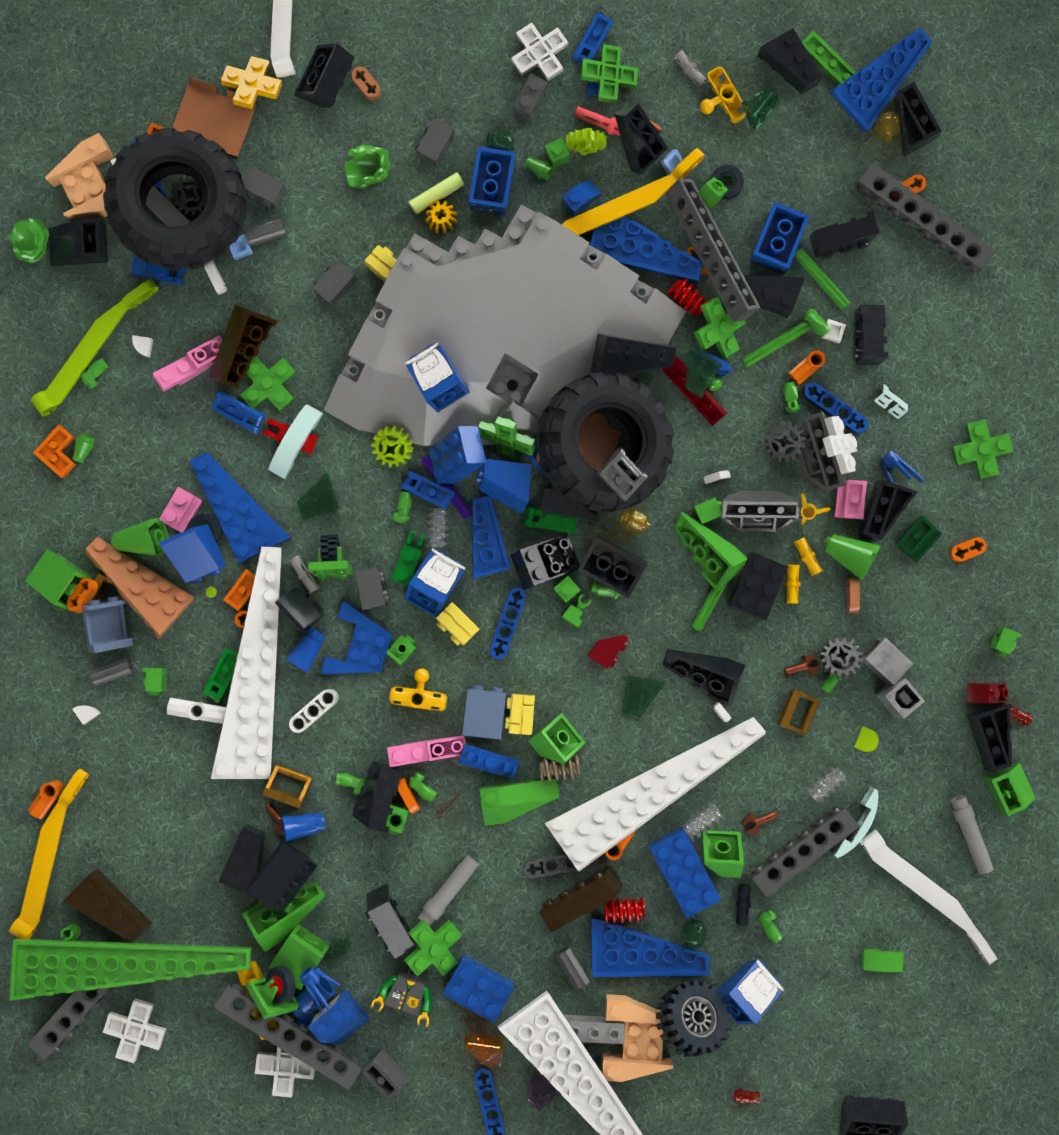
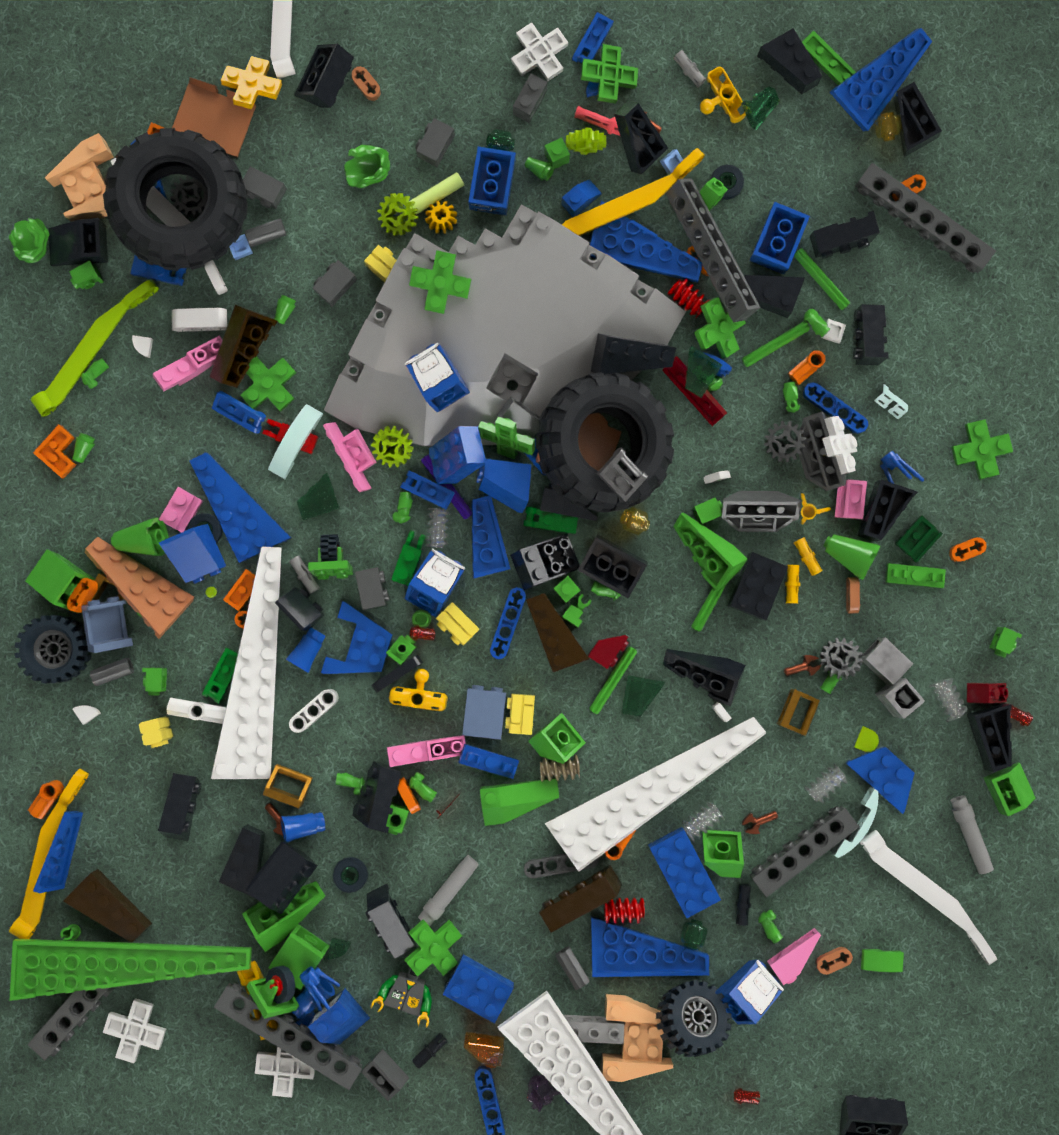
none -> black wheel [14,615,91,684]
none -> blue wing [33,811,83,893]
none -> bright green brick [69,261,104,289]
none -> light yellow brick [139,716,173,748]
none -> black wedge [158,773,201,841]
none -> white beam [172,308,227,332]
none -> bright green cone [274,295,296,324]
none -> bright pink bracket [323,422,377,492]
none -> black bush [333,857,368,893]
none -> black beam [371,655,423,693]
none -> lime gear [377,193,419,236]
none -> bright green plate [409,250,472,314]
none -> clear red pin [409,625,436,641]
none -> bright green plate [412,610,431,629]
none -> black axle [412,1033,448,1068]
none -> dark brown wedge [526,593,589,673]
none -> bright green axle [589,646,637,714]
none -> bright pink slope [767,928,821,985]
none -> nougat beam [815,947,853,975]
none -> blue wing [846,747,914,814]
none -> bright green plate [885,563,946,588]
none -> clear piece [929,678,968,722]

